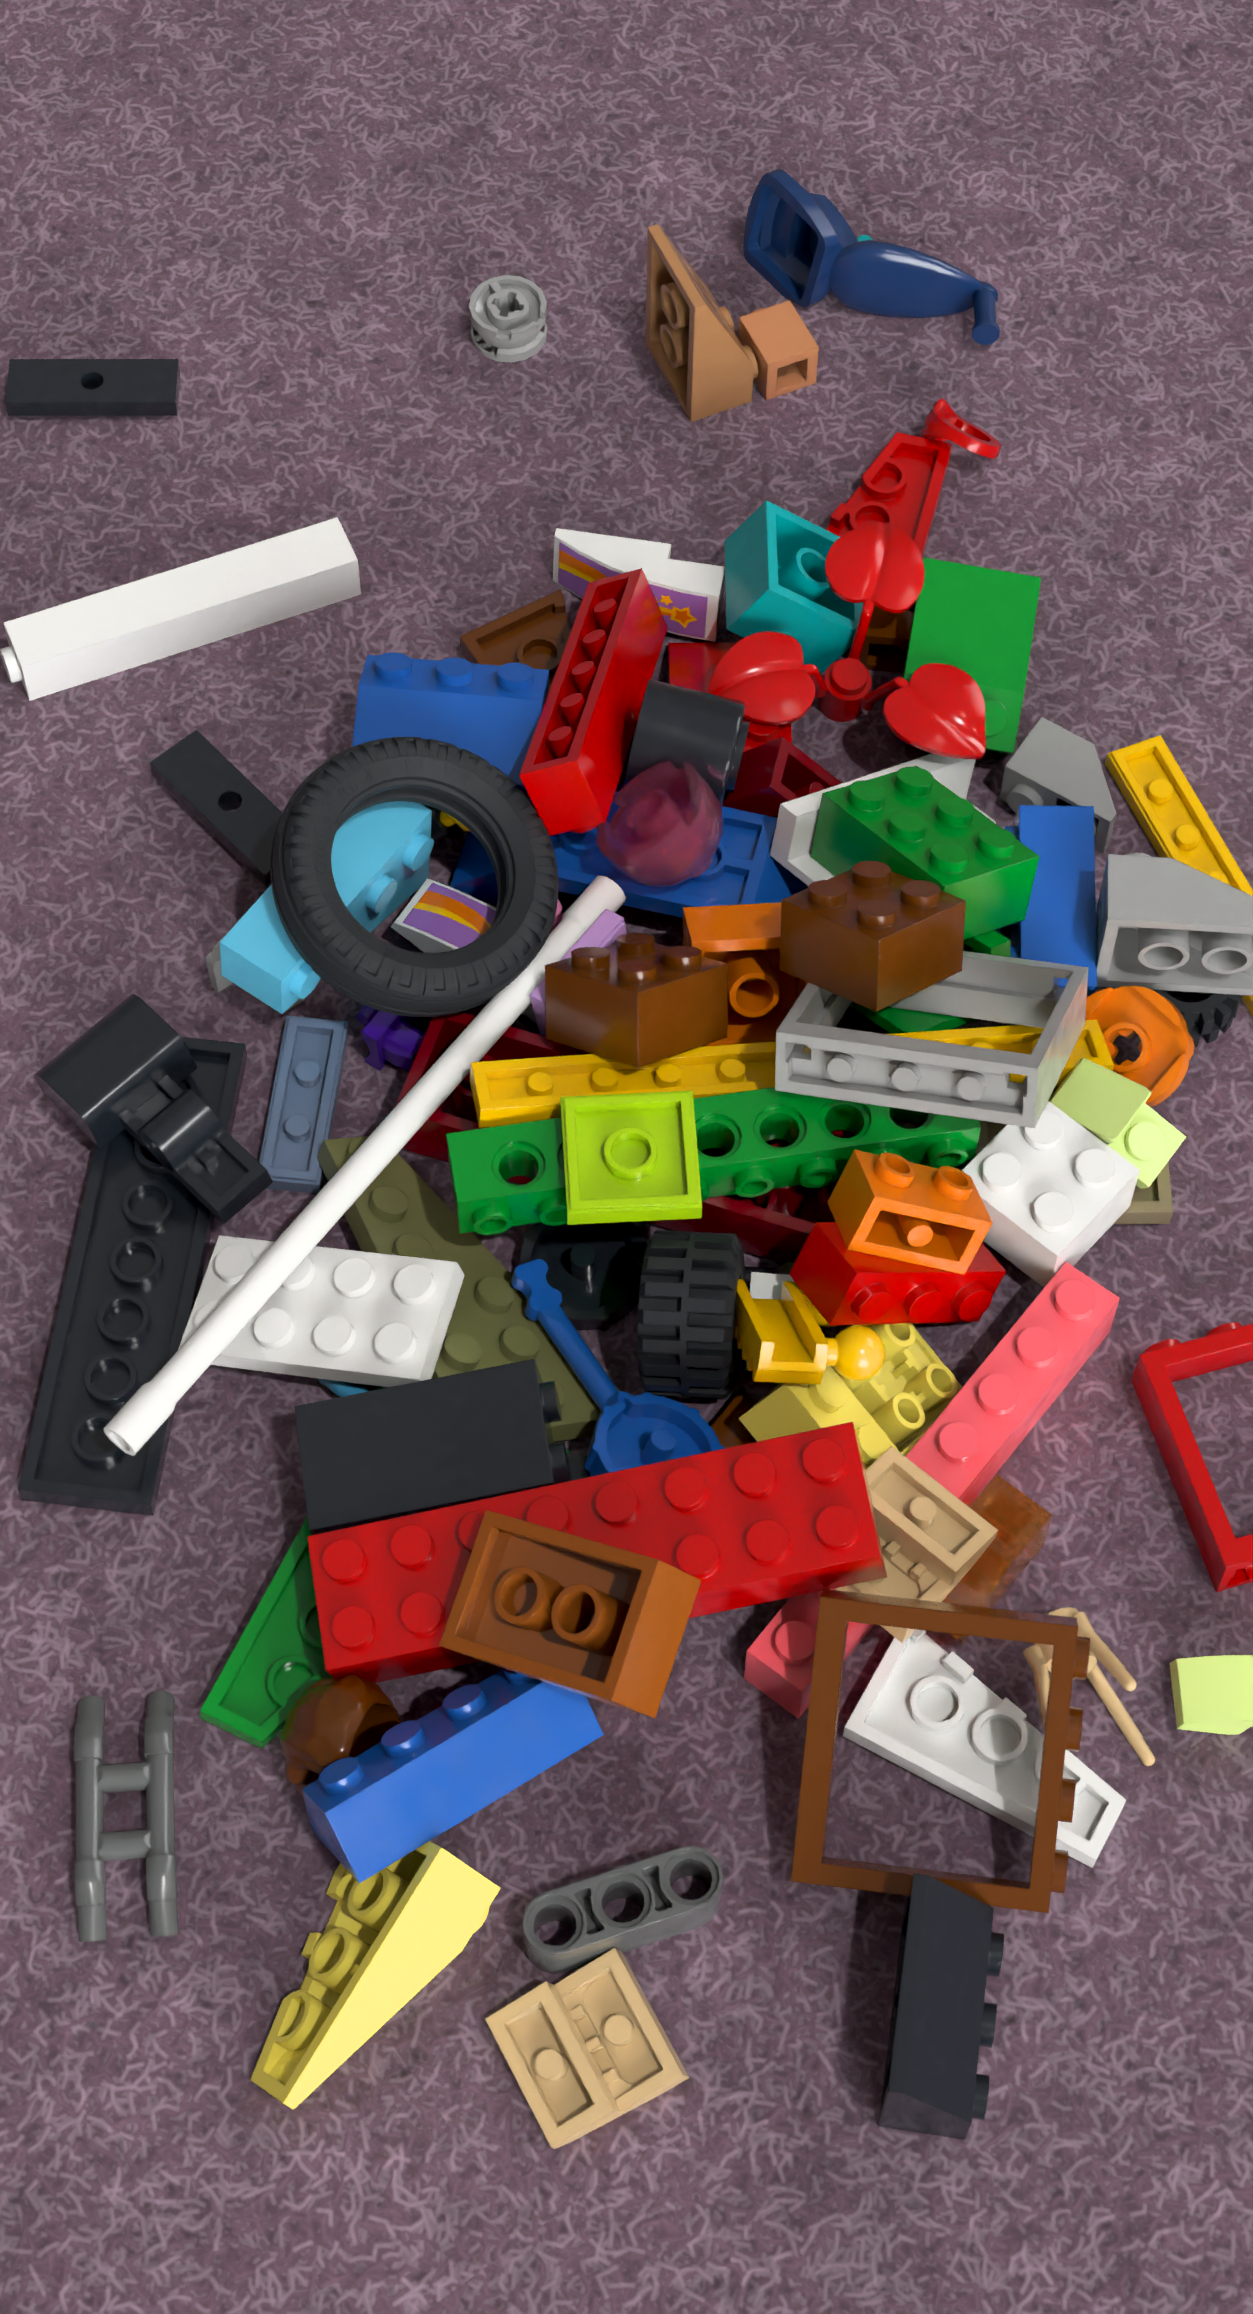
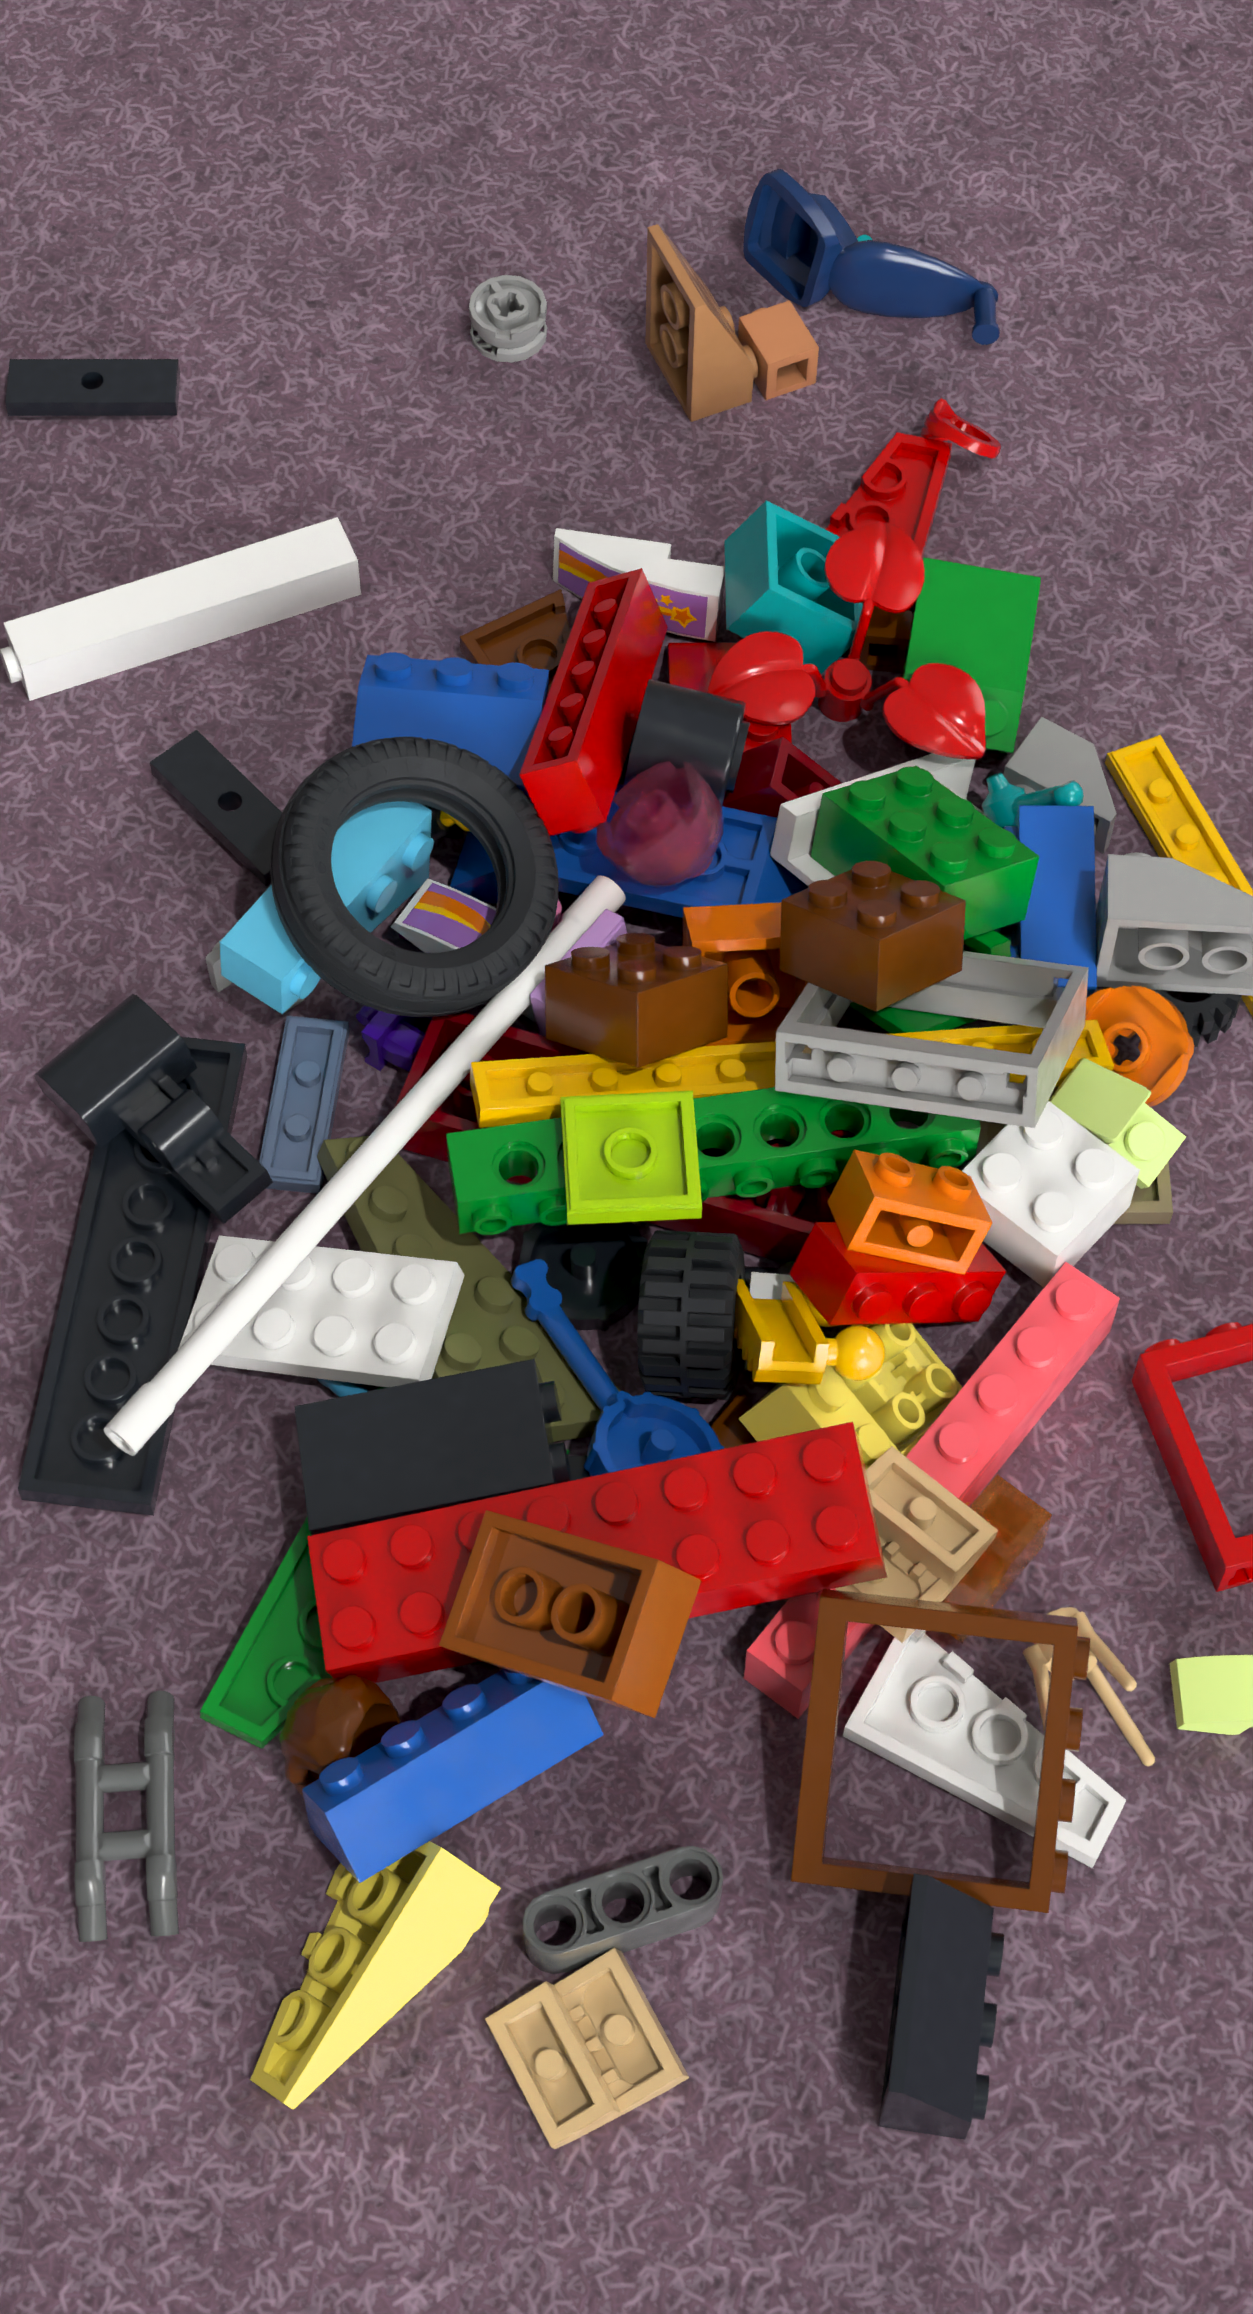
none -> teal piece [981,773,1084,828]

